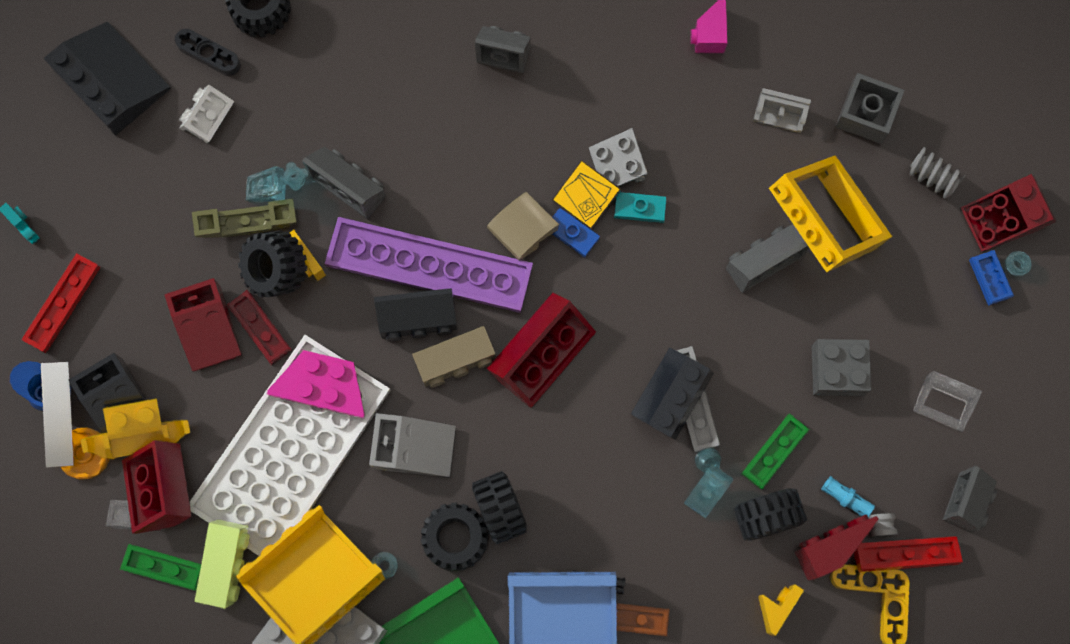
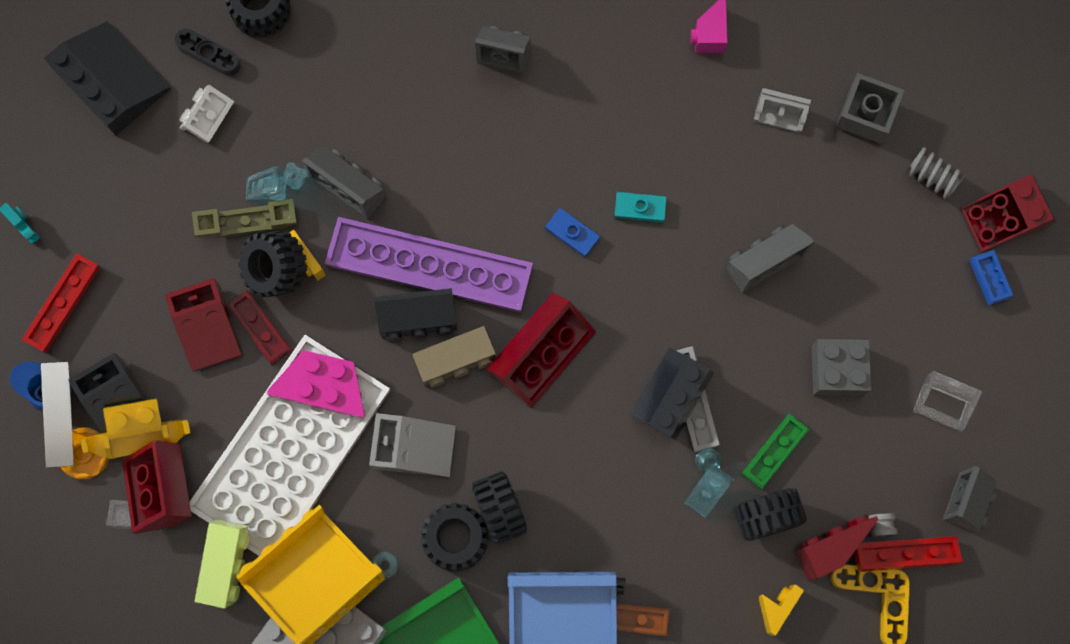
green tile [120,544,201,591] -> none
dark tan slope [487,192,559,261] -> none
yellow tile [552,160,622,230] -> none
light grey hinge [589,128,648,186] -> none
yellow window [769,155,892,273] -> none
medium azure pin [821,476,875,517] -> none
clear light blue plate [1005,251,1031,276] -> none

